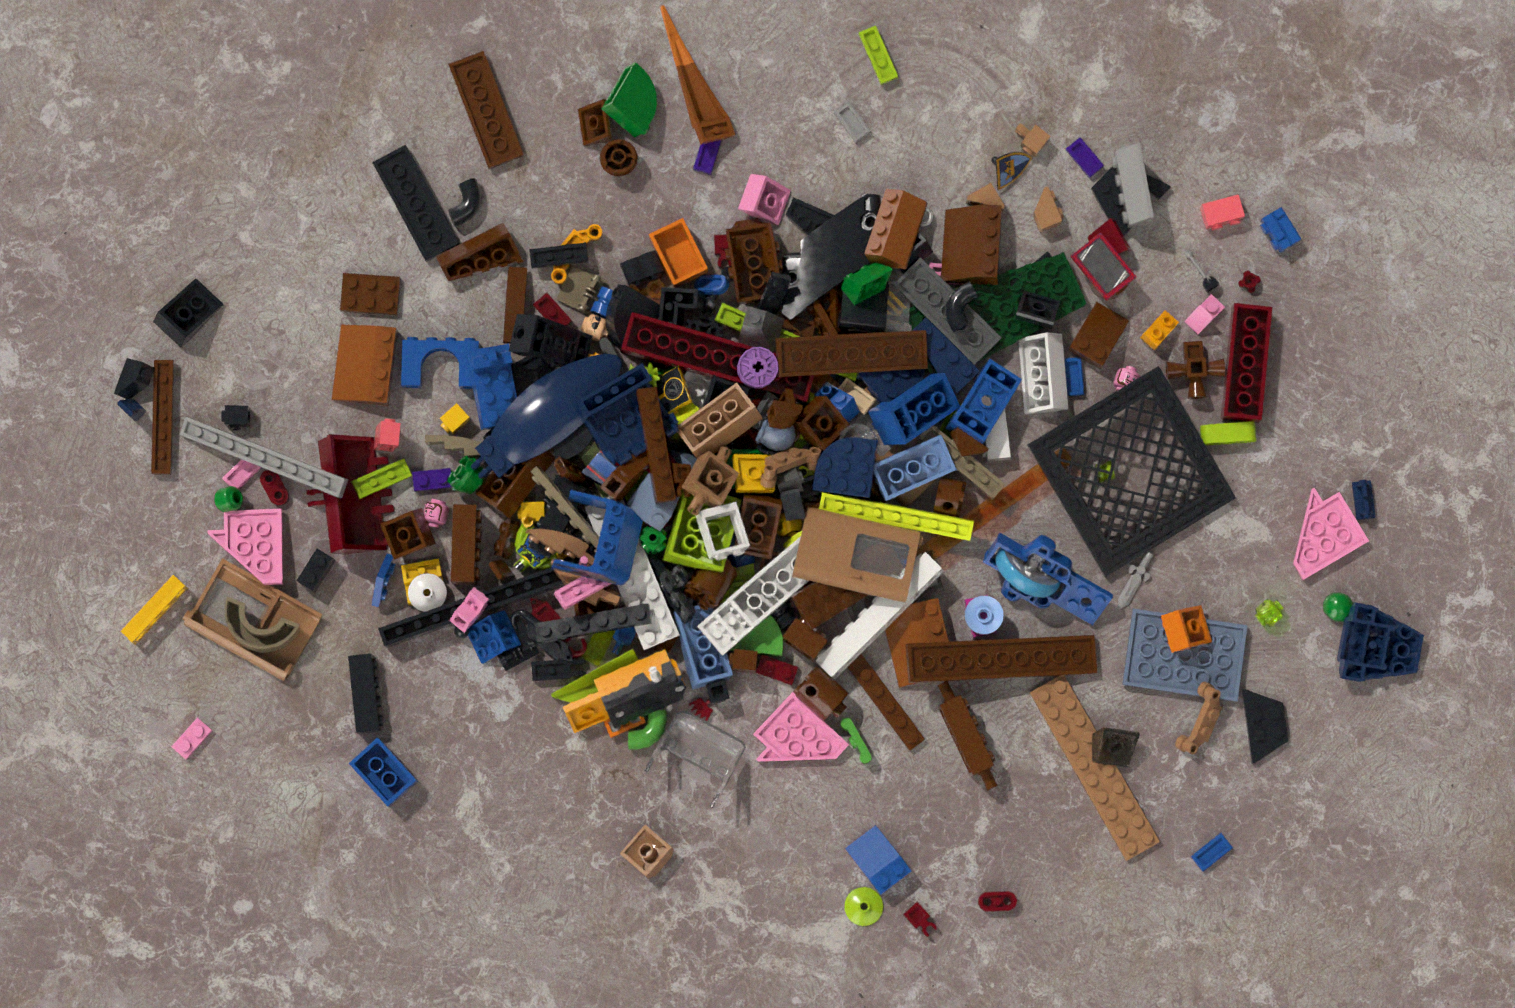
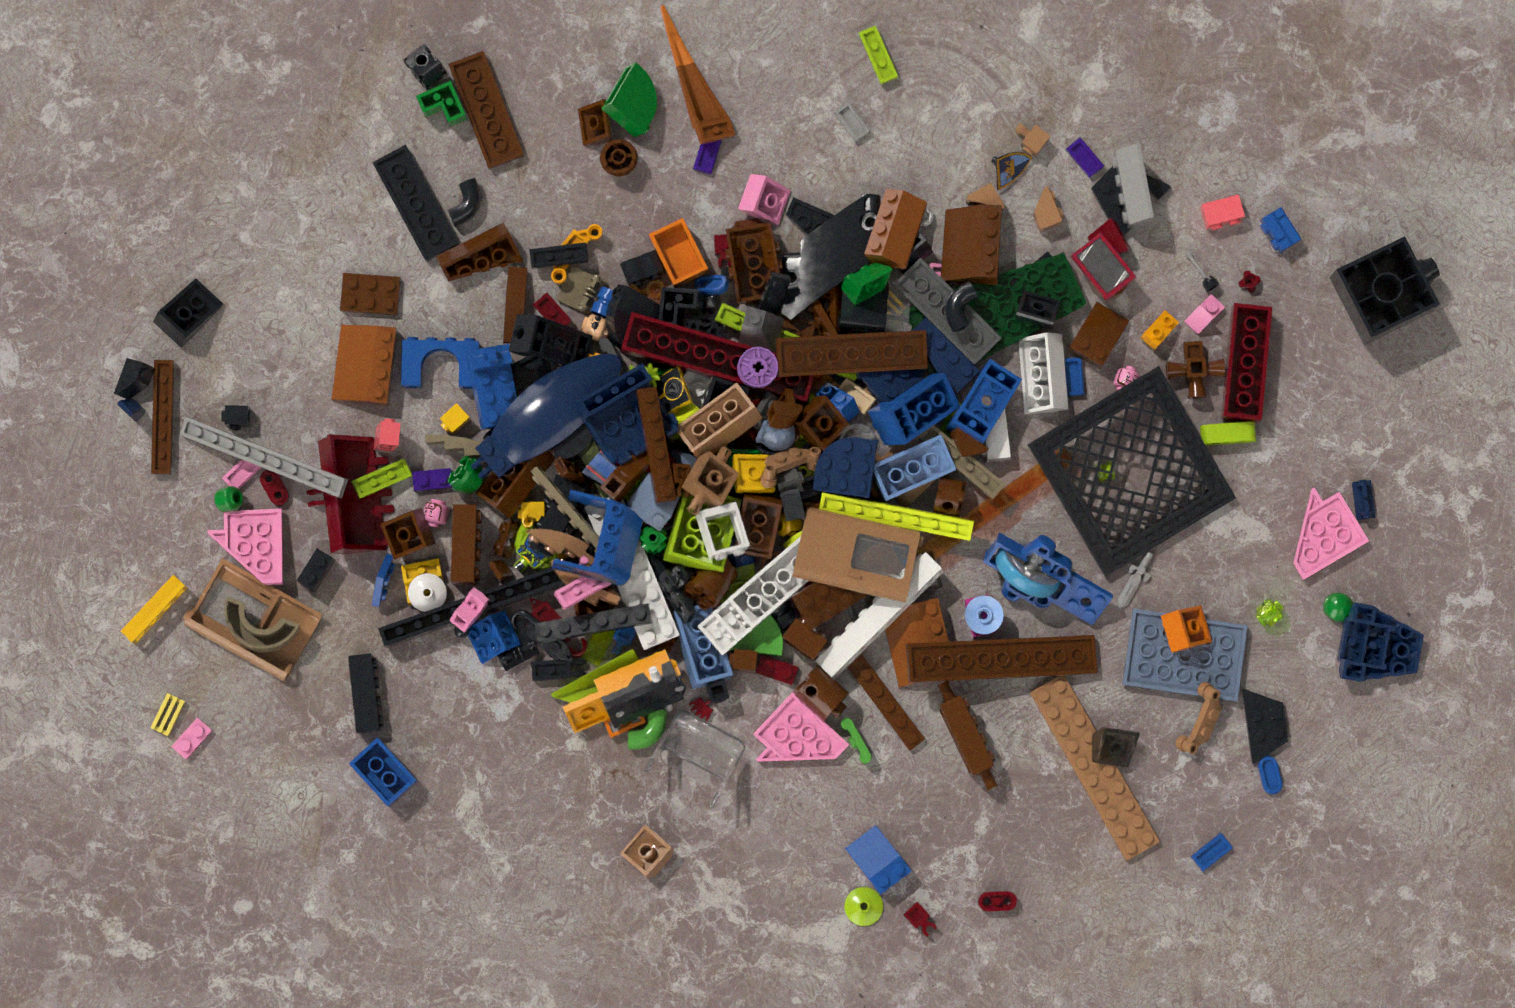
none -> light yellow tile [151,693,186,736]
none -> black brick [403,44,446,89]
none -> green brick [416,81,467,127]
none -> blue tile [1258,756,1282,795]
none -> black brick [1329,236,1440,345]

